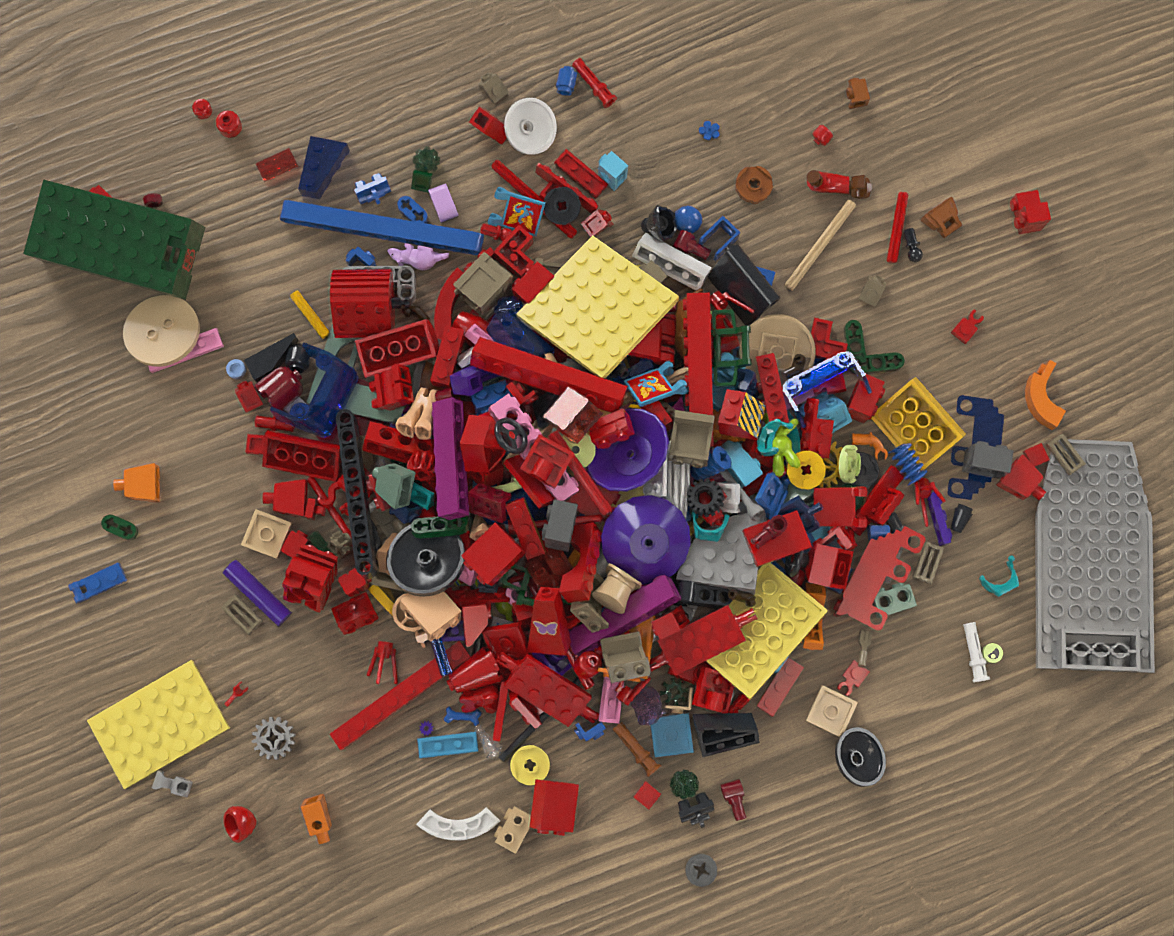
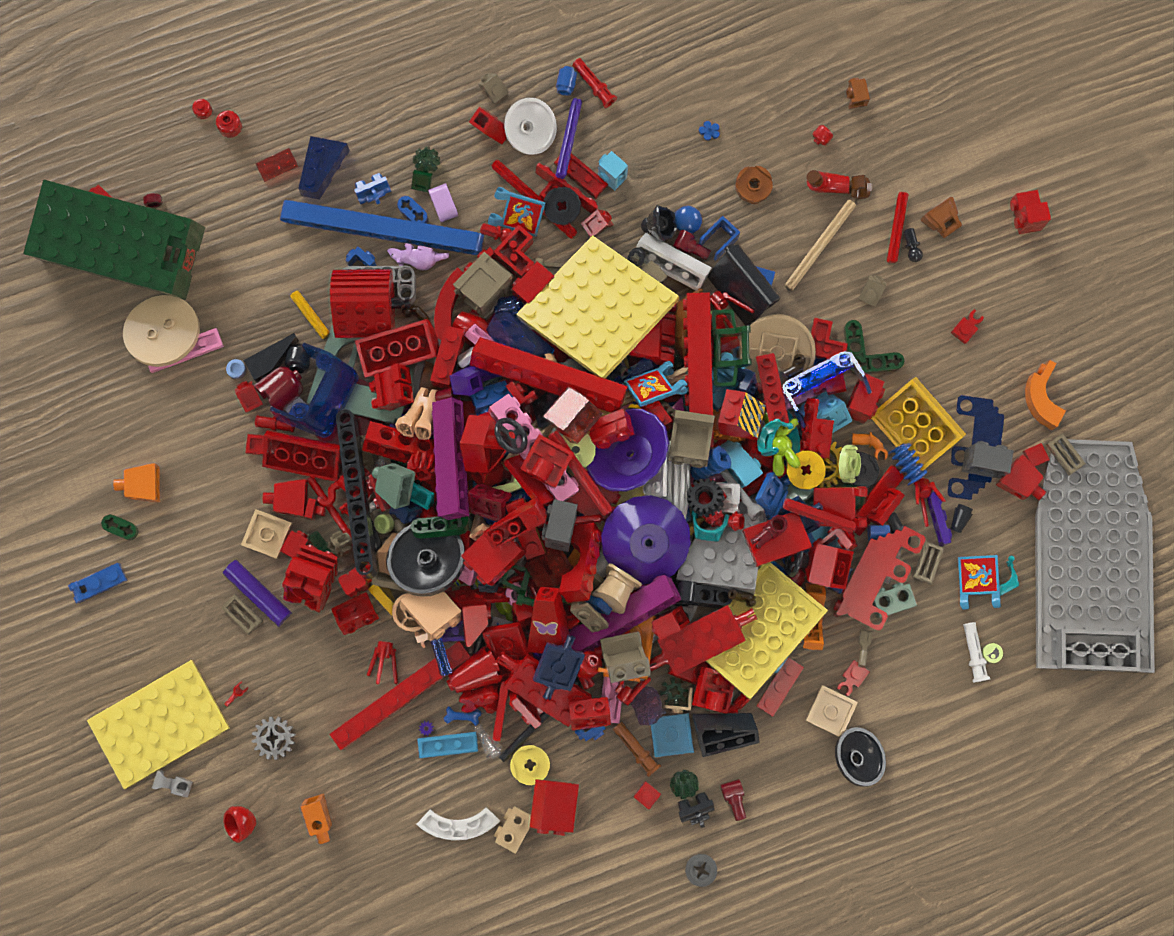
none -> yellowish green tile [374,513,394,534]
none -> red slope [483,497,547,549]
none -> dark blue plate [533,635,585,700]
none -> dark purple axle [555,98,582,179]
none -> red bracket [569,697,611,731]
none -> blue tile [586,595,612,615]
none -> black bush [627,247,646,267]
none -> red plate [728,512,745,531]
none -> red axle [783,498,856,533]
none -> flag [958,555,1001,609]

